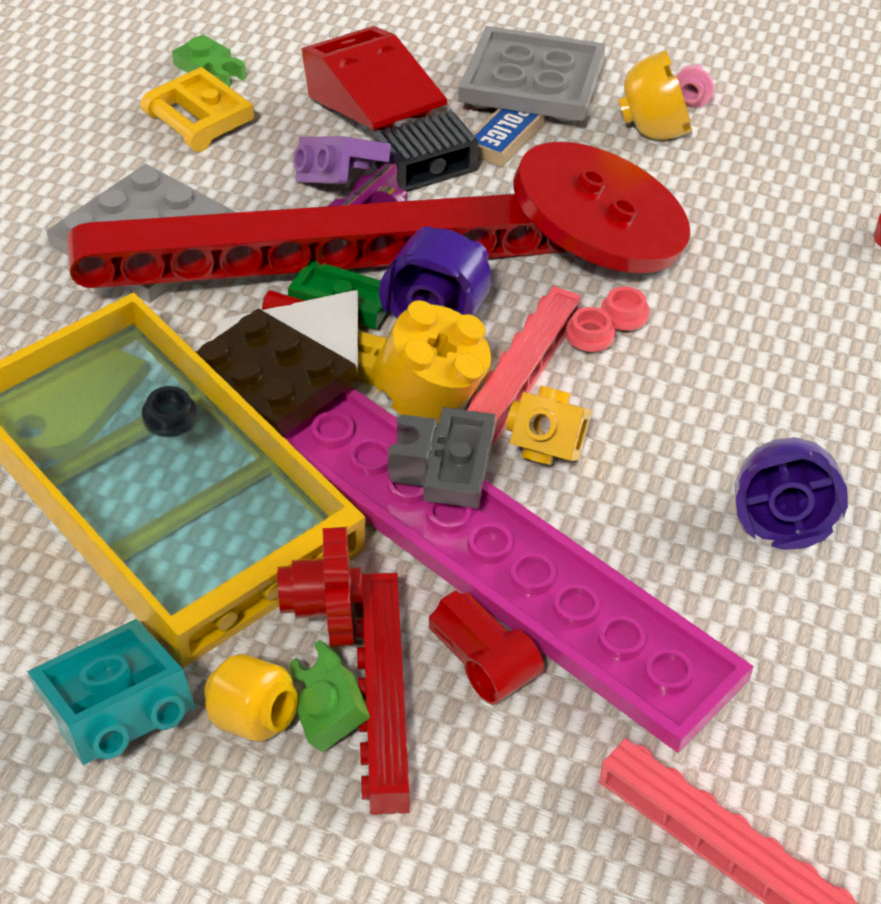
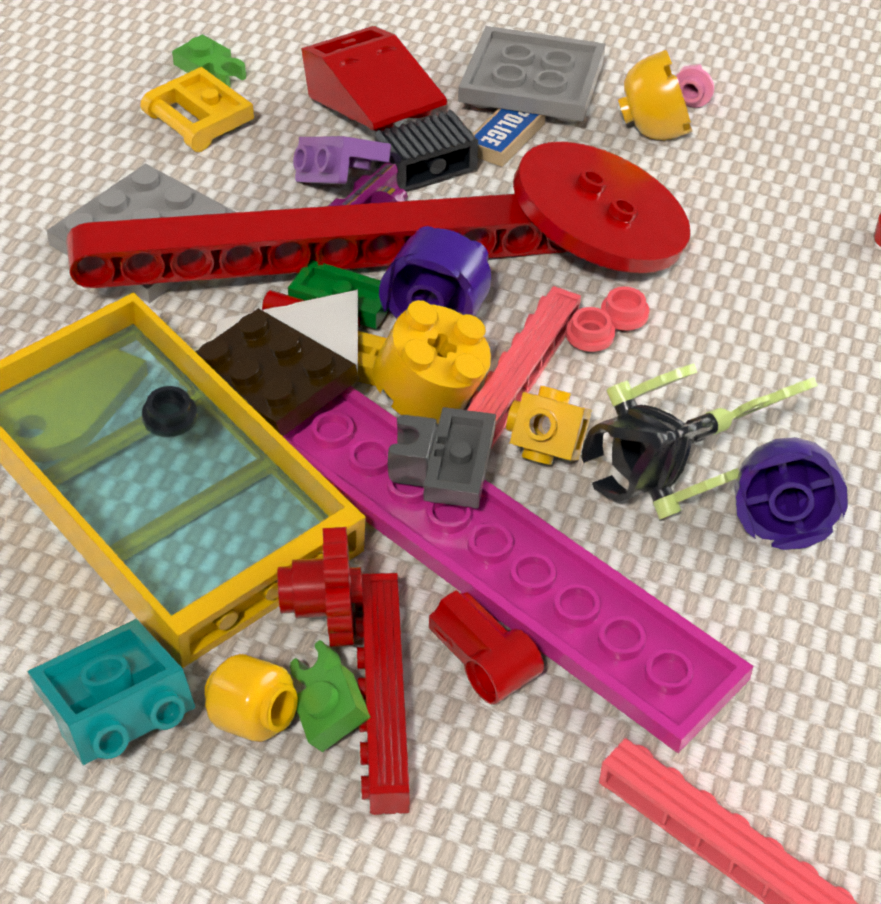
none -> black helmet [581,363,818,520]

